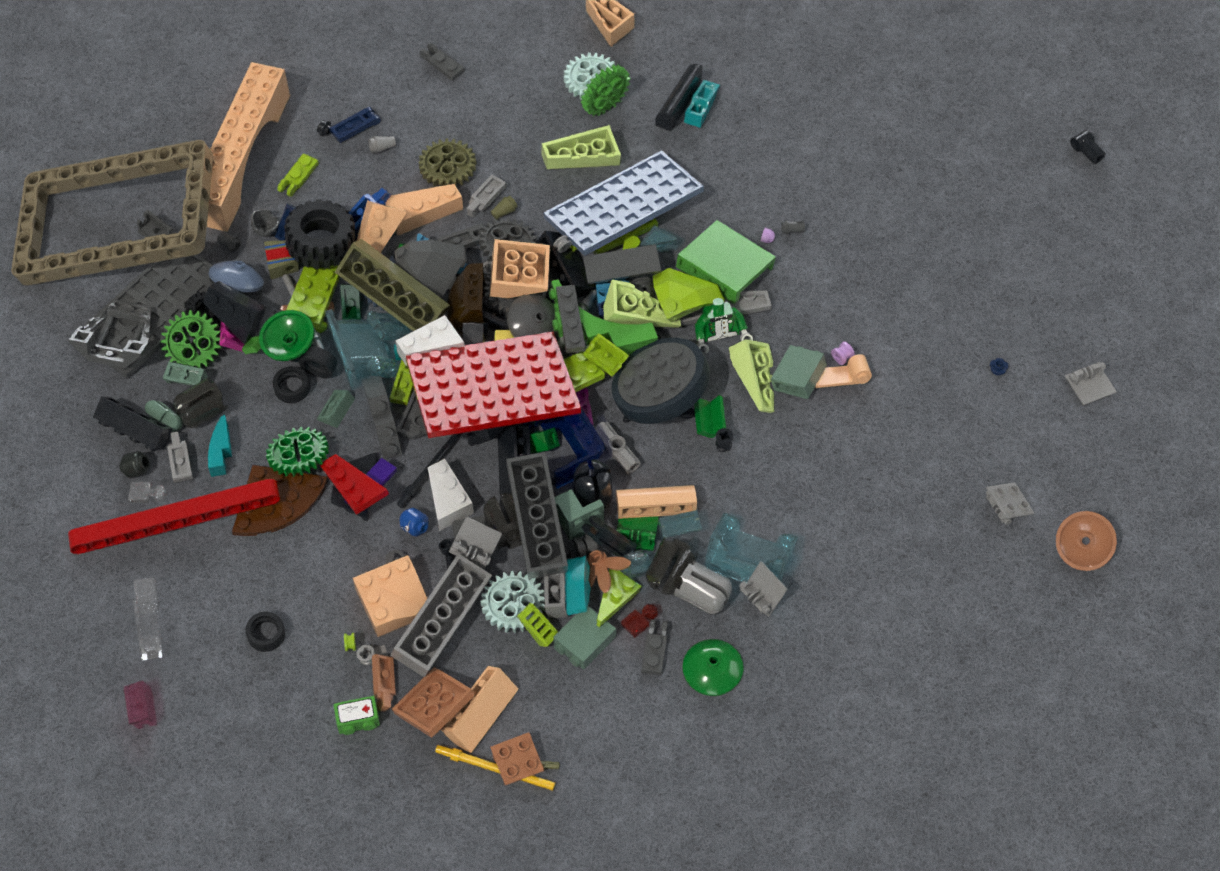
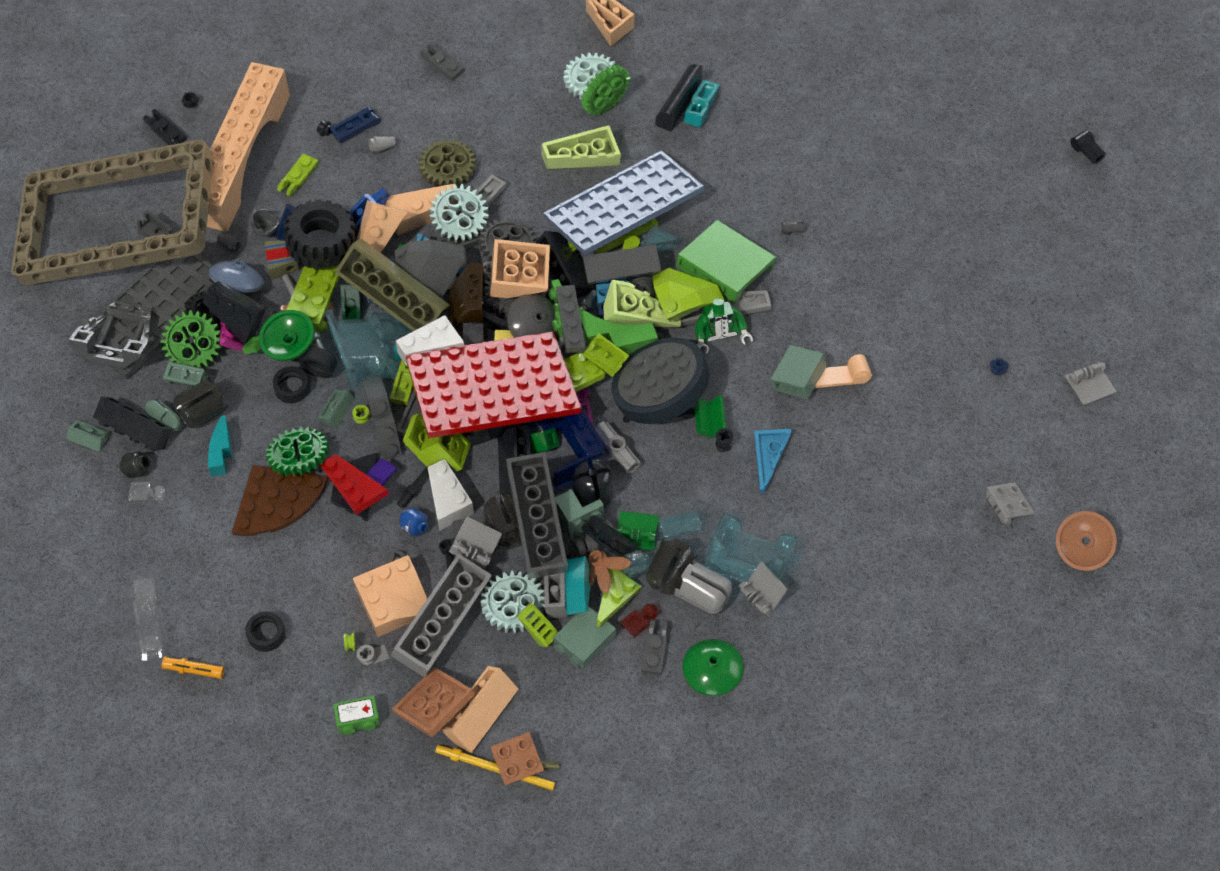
red beam [68,479,280,554] -> none
clear pink hinge [124,680,157,729] -> none
light grey hinge [167,432,193,483] -> none
nougat hinge [372,654,396,712] -> none
olive cone [490,195,518,220] -> none
light grey bush [554,235,572,253] -> none
light nougat brick [616,485,697,519] -> none
yellowish green wedge [729,339,774,413] -> none
lavender hinge [761,228,775,243] -> none
lavender wheel [831,342,855,365] -> none
none -> sand green slope [67,420,111,452]
none -> black hinge [143,109,187,145]
none -> light orange pin [162,656,225,679]
none -> black plate [182,92,199,108]
none -> lime bush [352,405,370,424]
none -> lime bracket [403,413,471,472]
none -> light aqua gear [430,184,488,243]
none -> dark azure wing [754,429,791,493]

